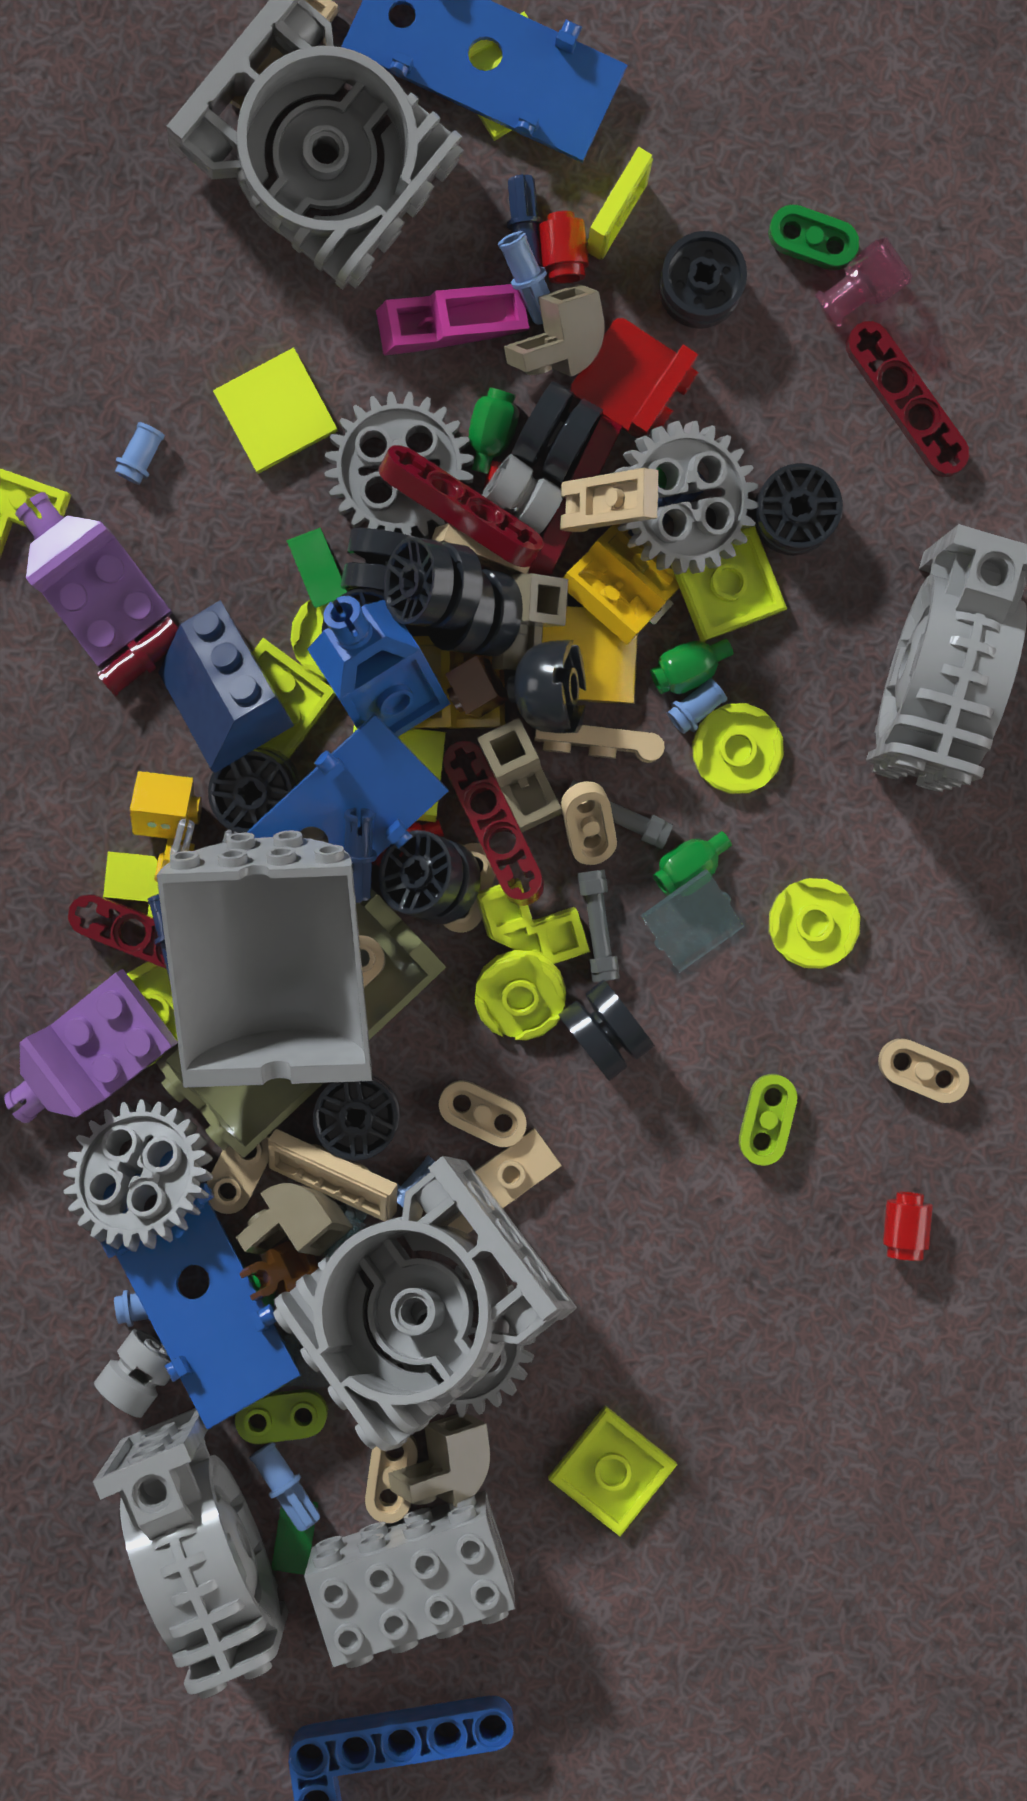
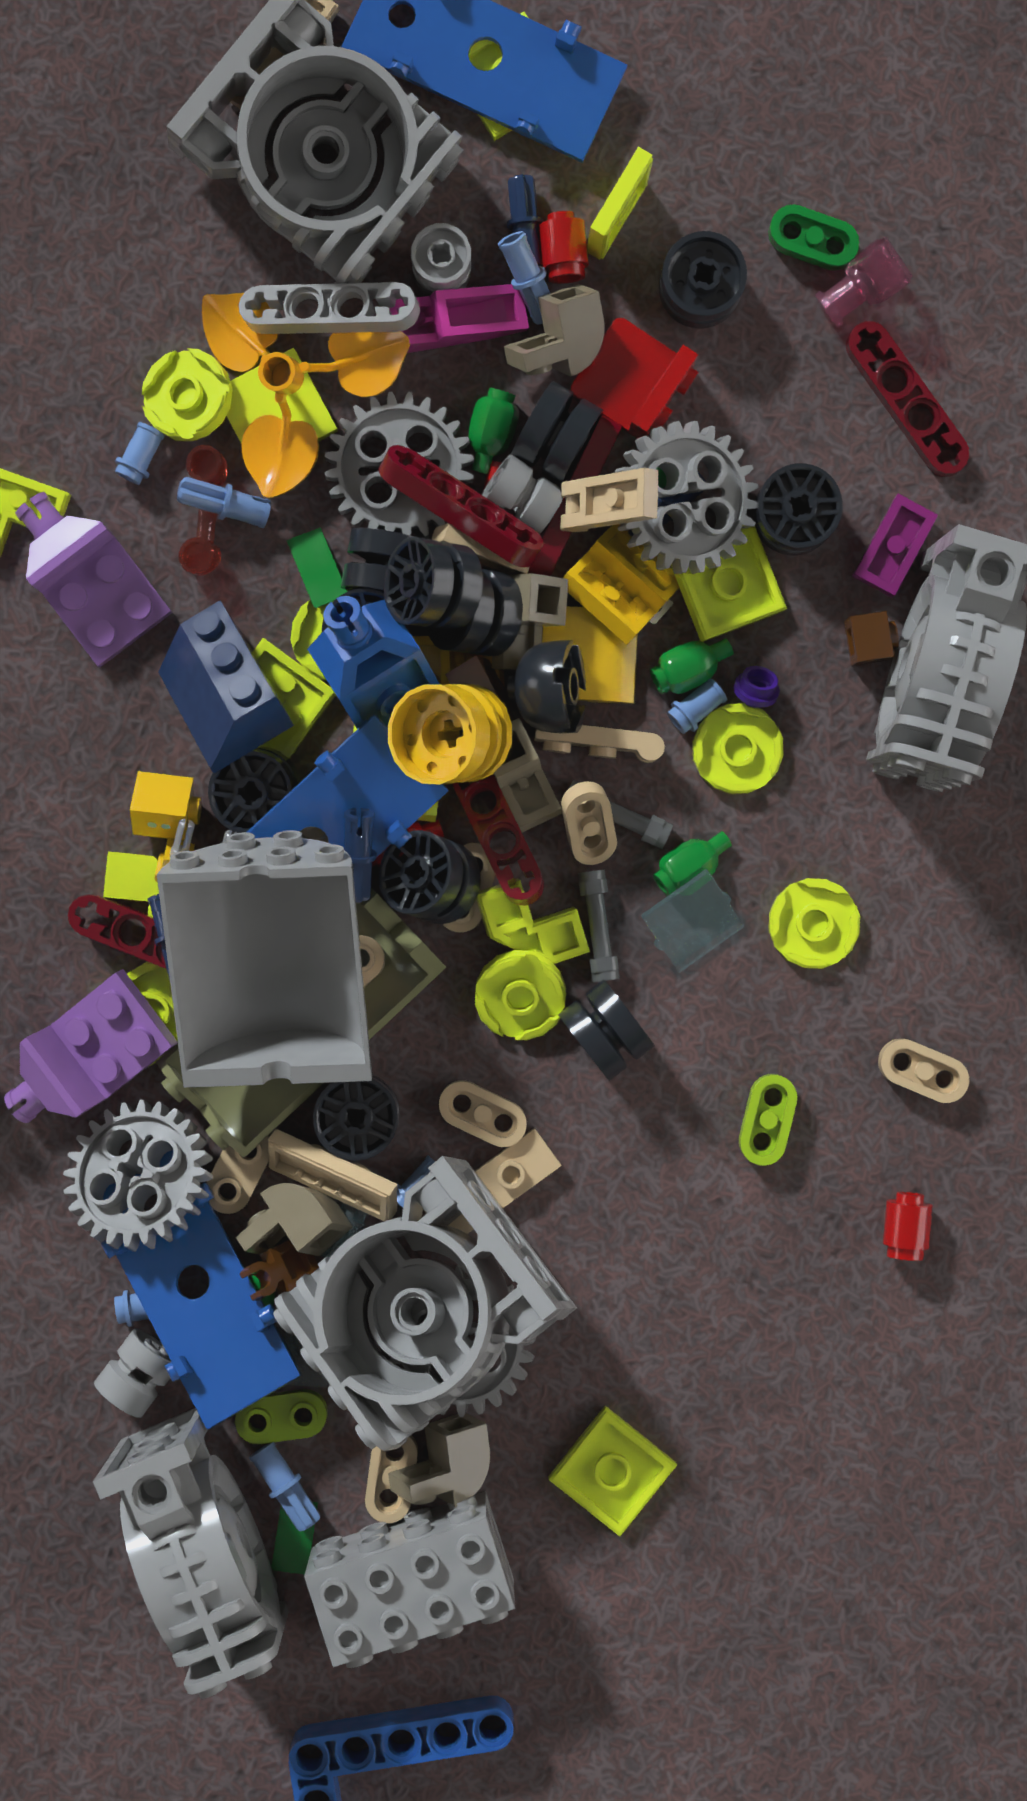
dark red pin [96,616,178,697] -> none
none -> neon yellow tile [142,348,233,441]
none -> medium blue axle [177,477,271,528]
none -> clear red bar [179,445,228,576]
none -> light orange plant [202,293,410,498]
none -> light grey beam [239,282,420,334]
none -> yellow wheel [388,684,512,785]
none -> light grey wheel [411,223,471,296]
none -> dark purple plate [734,666,780,708]
none -> reddish brown plate [844,611,899,666]
none -> magenta plate [852,493,938,598]

